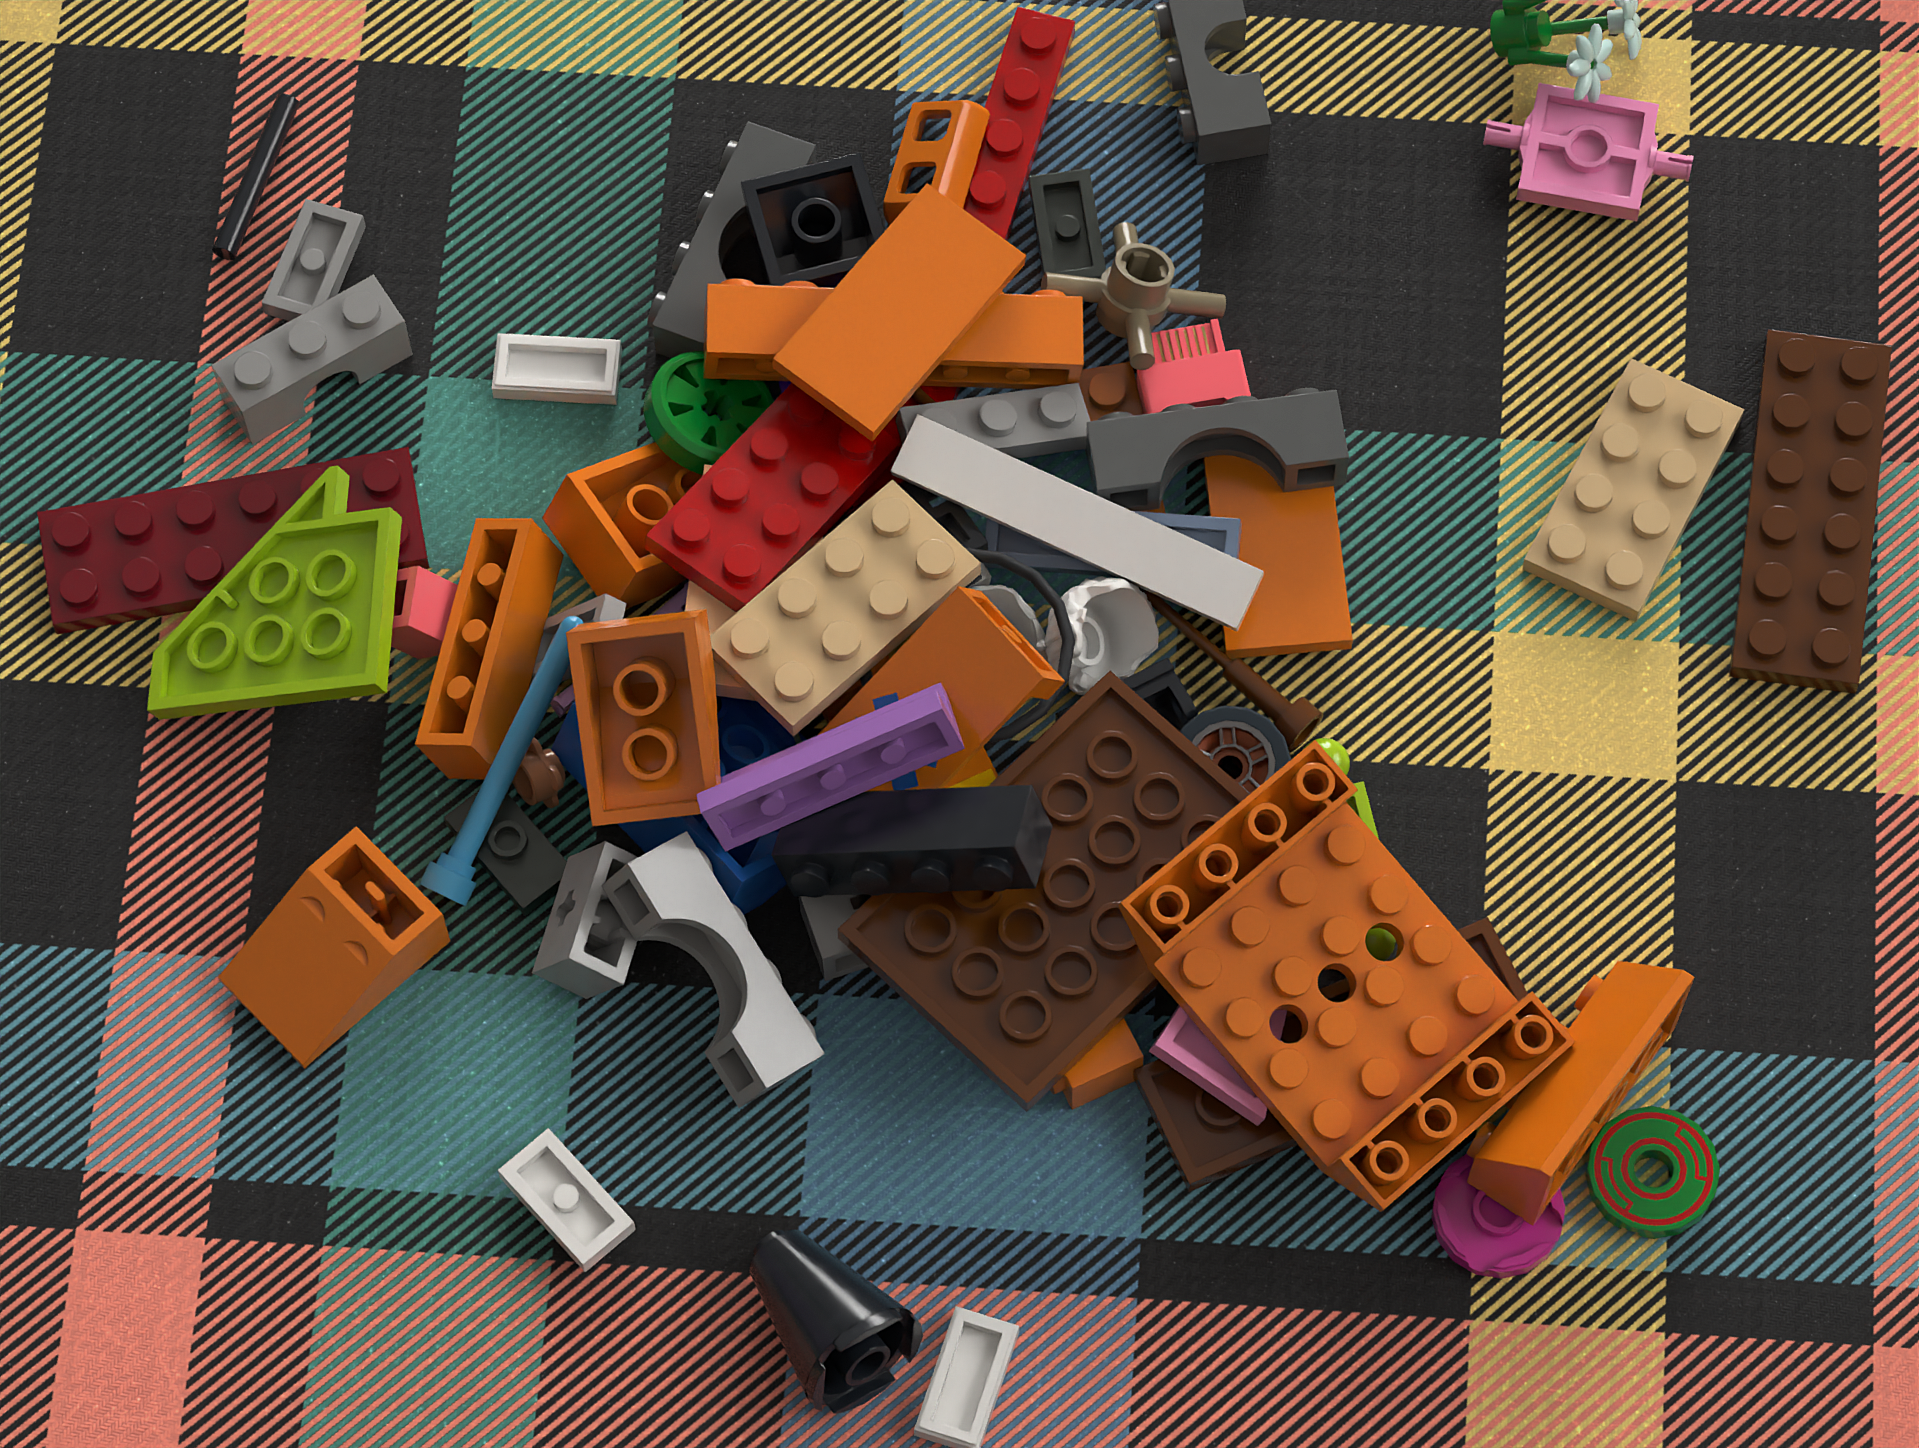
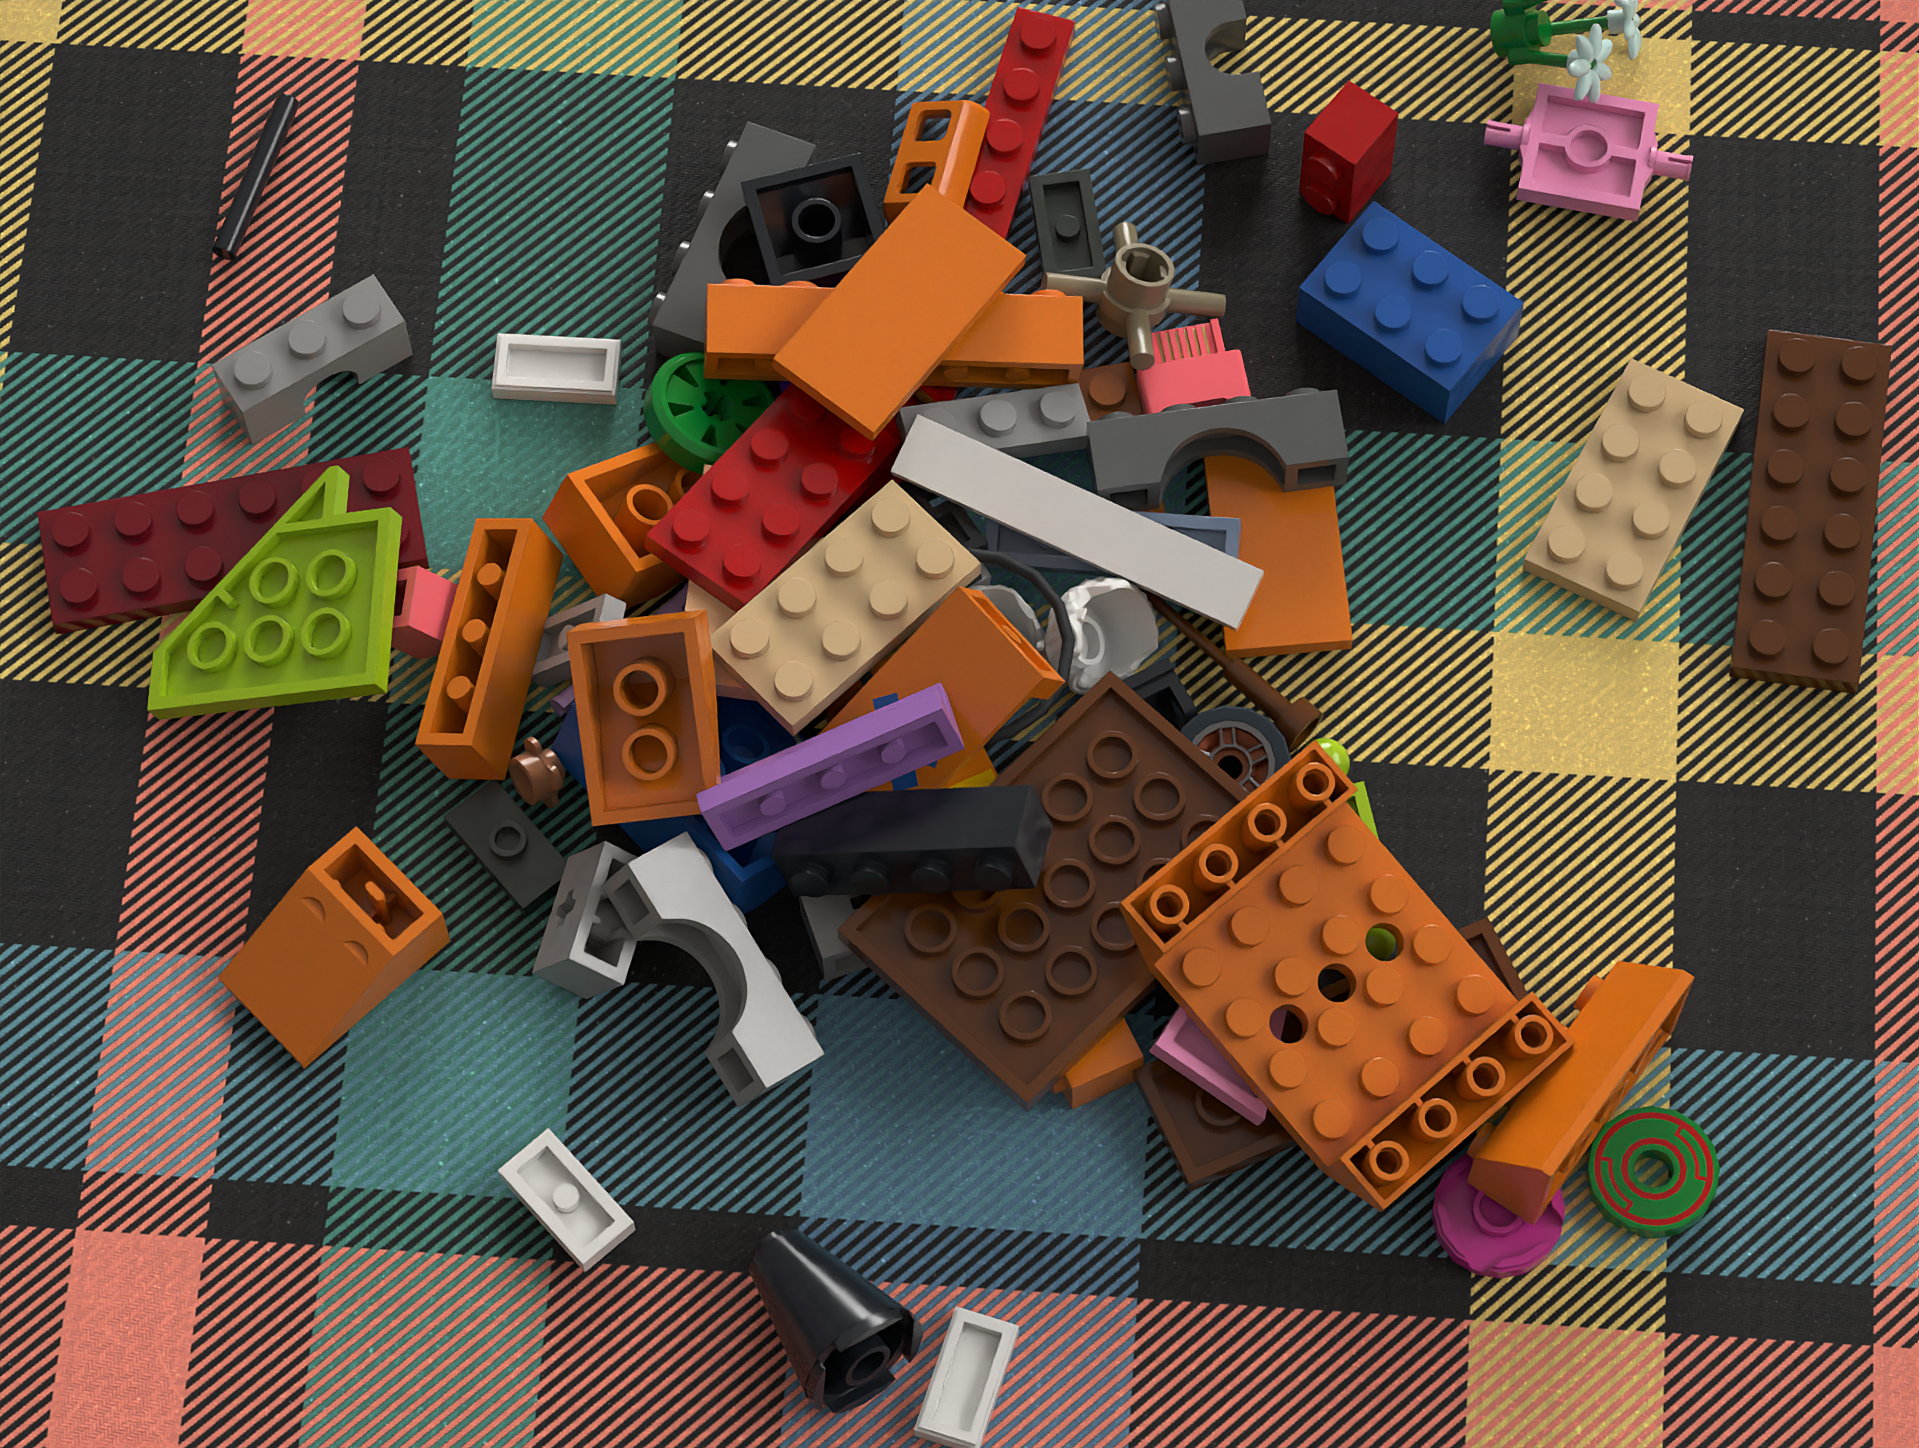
light grey plate [262,199,366,321] -> none
dark azure piece [419,616,584,906] -> none
none -> blue brick [1296,201,1524,424]
none -> red brick [1299,80,1399,224]

